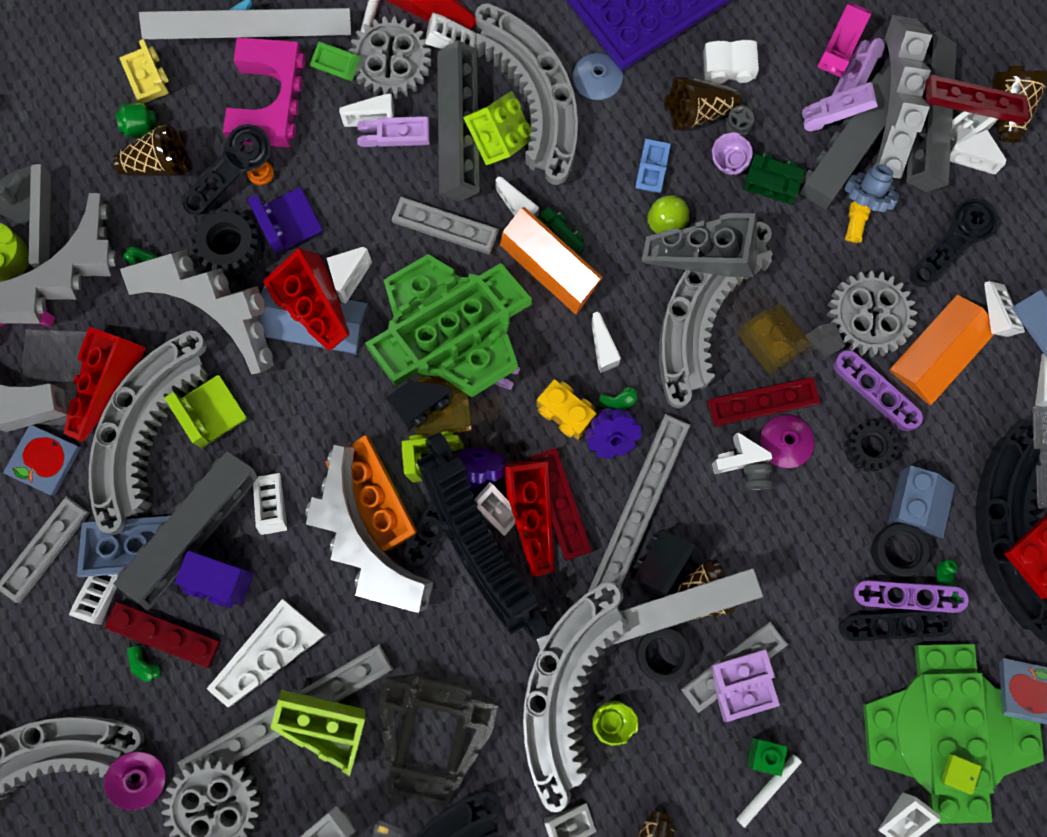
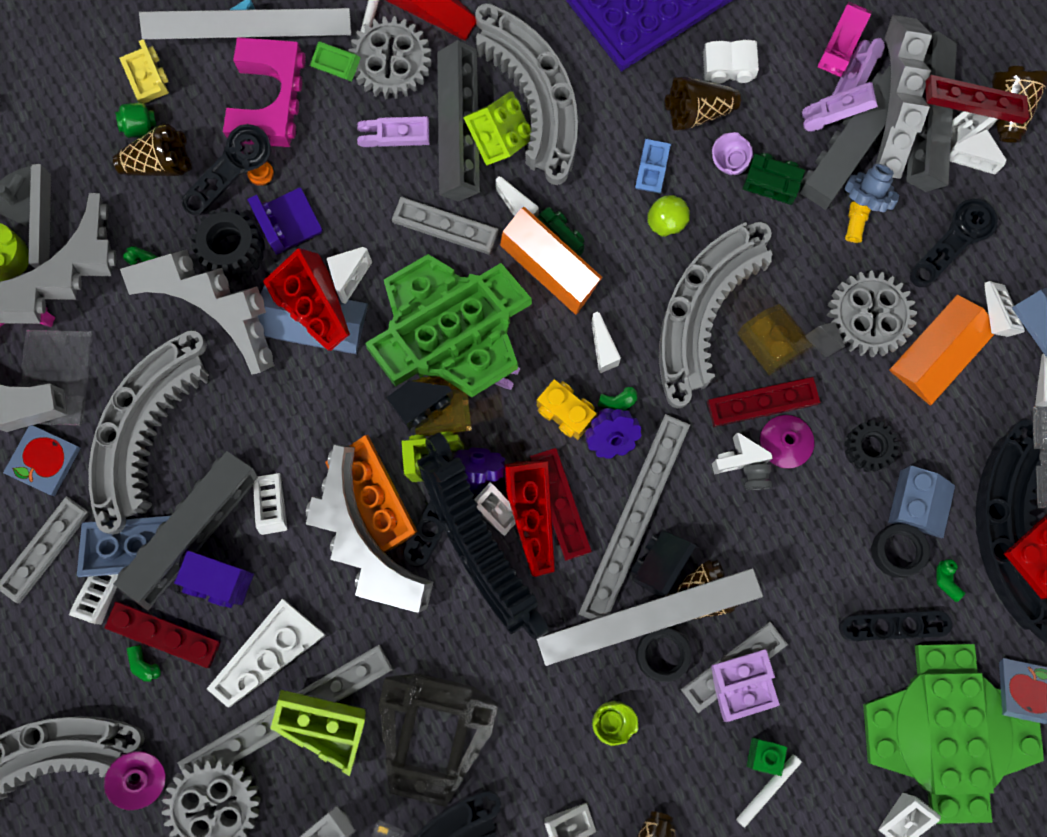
red wedge [64,327,146,442] -> none
lime bracket [164,375,247,449] -> none
white slope [339,94,395,127] -> none
white slope [425,13,477,49] -> none
light grey gear [523,582,629,812] -> none
sand blue dish [573,53,623,100] -> none
dark grey wedge [642,213,758,277] -> none
dark grey wheel [725,106,754,137] -> none
medium lavender beam [833,350,923,432] -> none
medium lavender beam [852,580,969,613] -> none
lime tile [940,754,981,795] -> none

